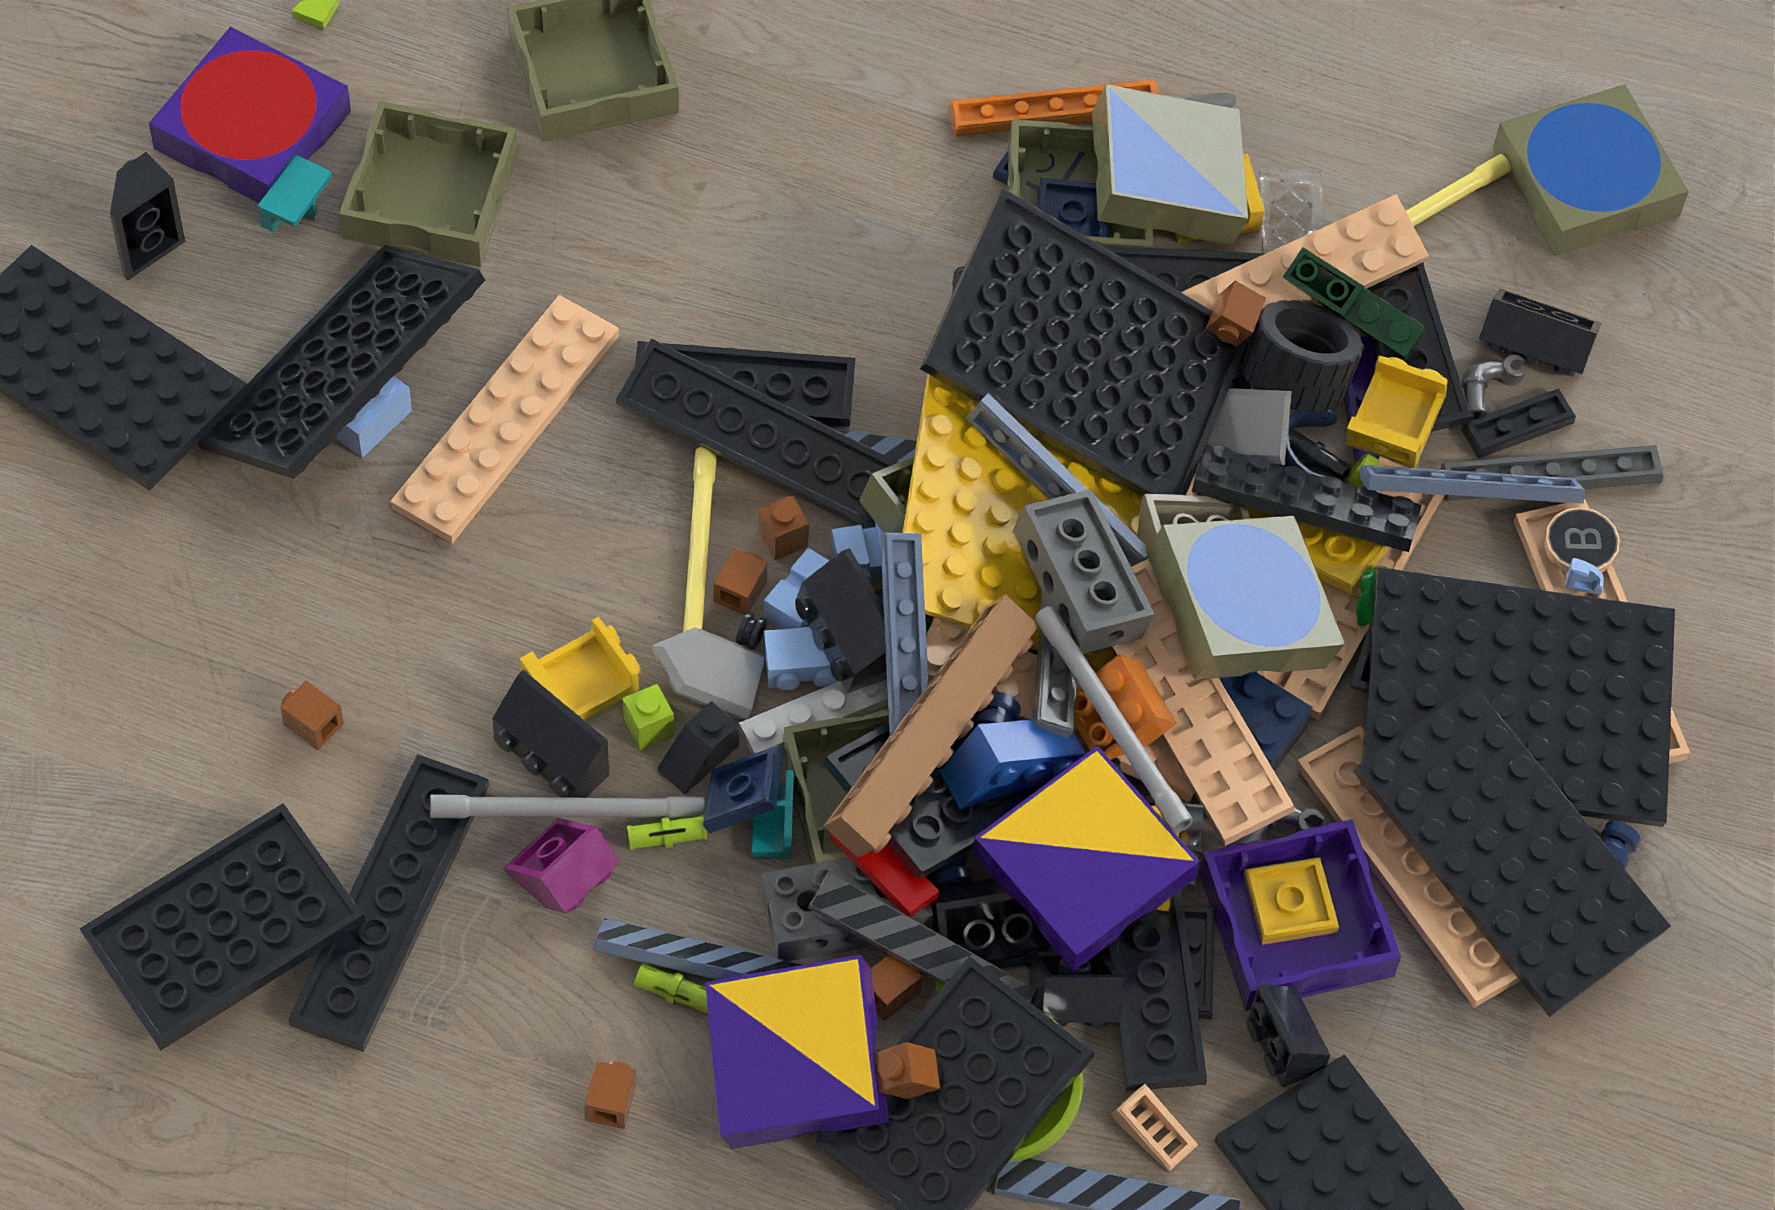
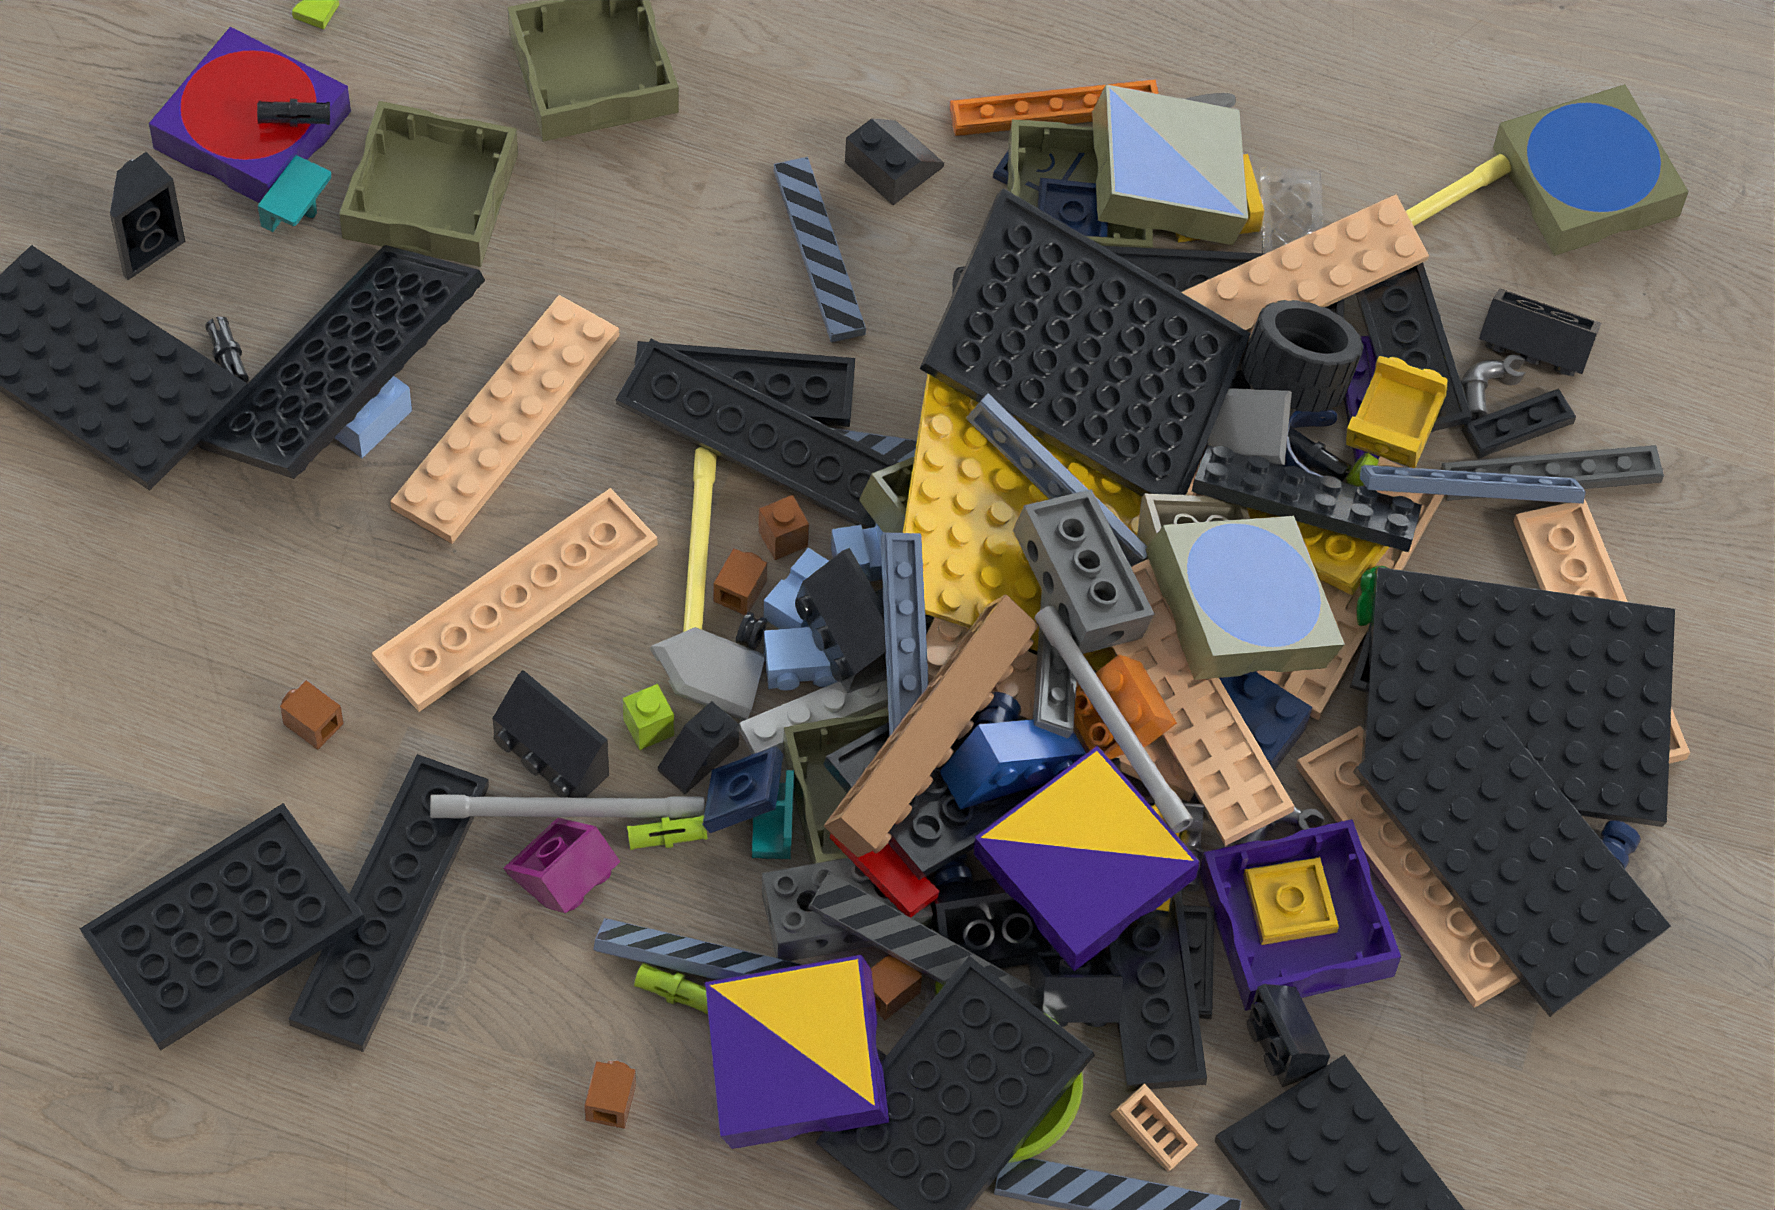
yellow panel [520,617,641,720] -> none
dark orange brick [874,1042,940,1099] -> none
dark orange brick [1206,280,1266,347] -> none
dark green slope [1283,247,1426,359] -> none
black tile [1544,507,1620,573] -> none
light blue tile [1565,558,1604,595] -> none
none -> black pin [205,317,249,383]
none -> black pin [257,98,330,127]
none -> light nougat plate [372,488,658,712]
none -> tile [774,157,866,342]
none -> black slope [845,118,944,205]

